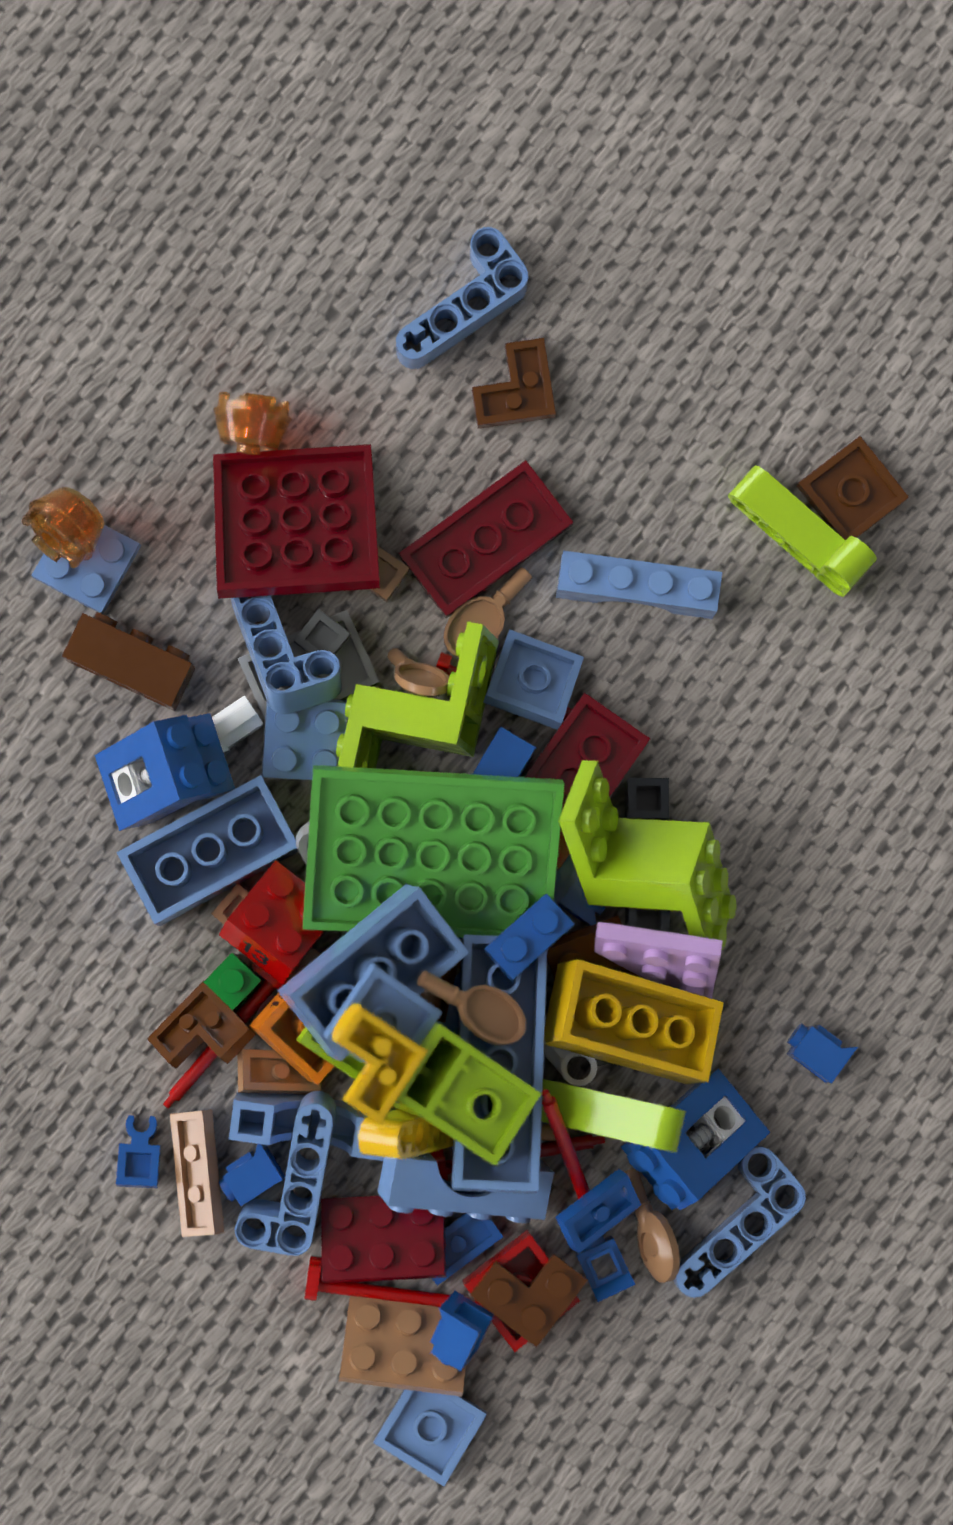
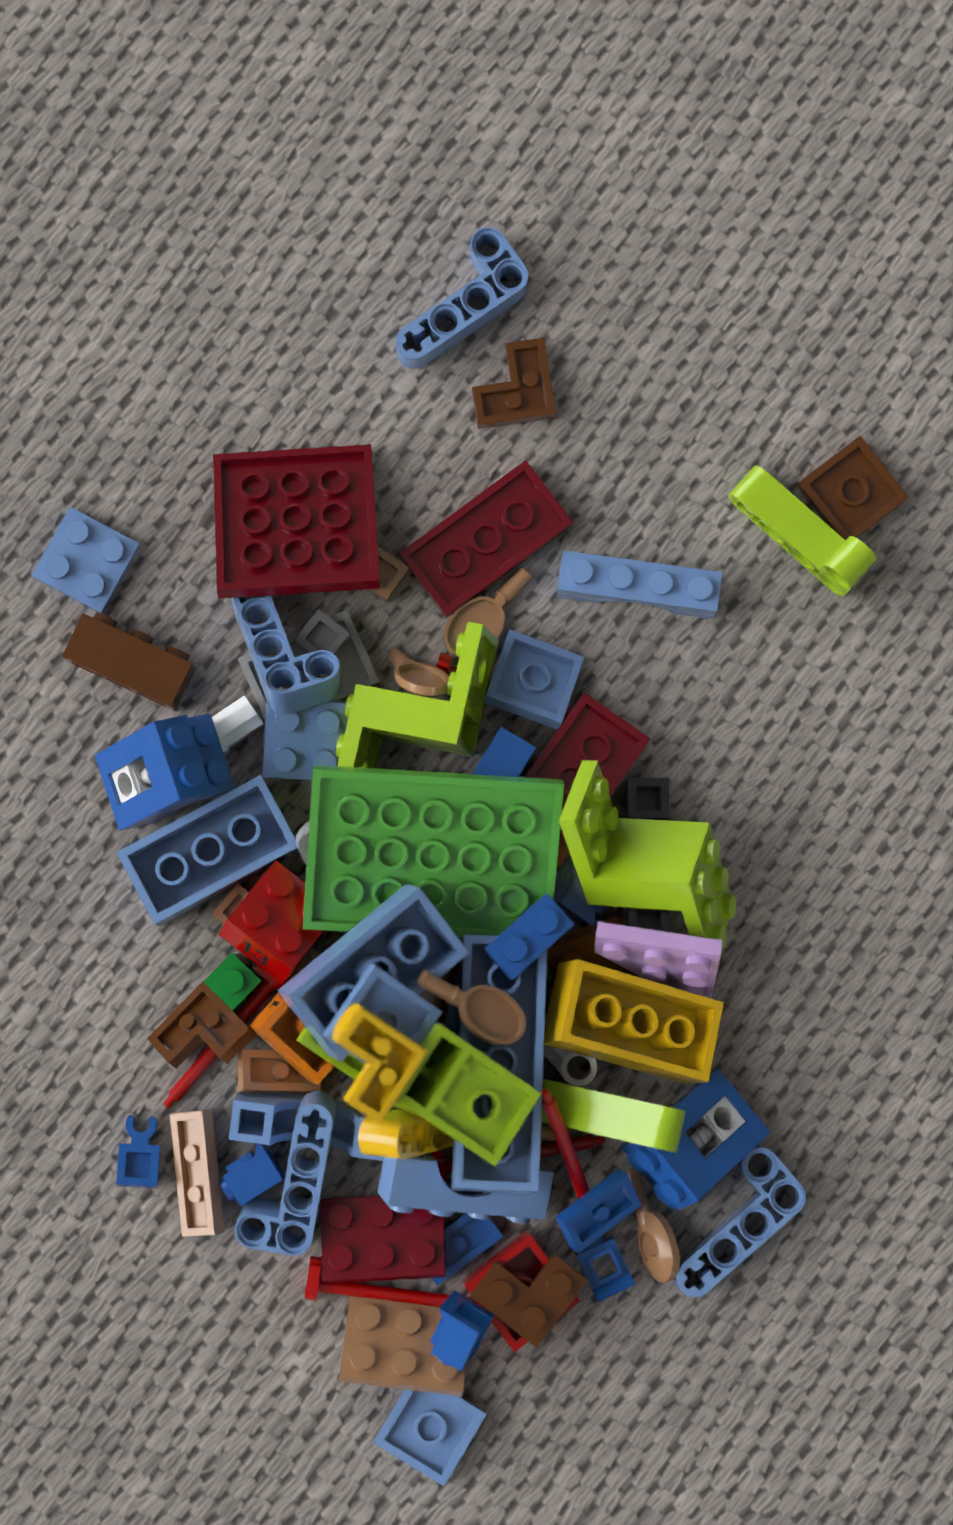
clear orange cone [22,487,104,568] -> none
clear orange cone [213,392,292,455] -> none
blue window [787,1023,858,1084] -> none

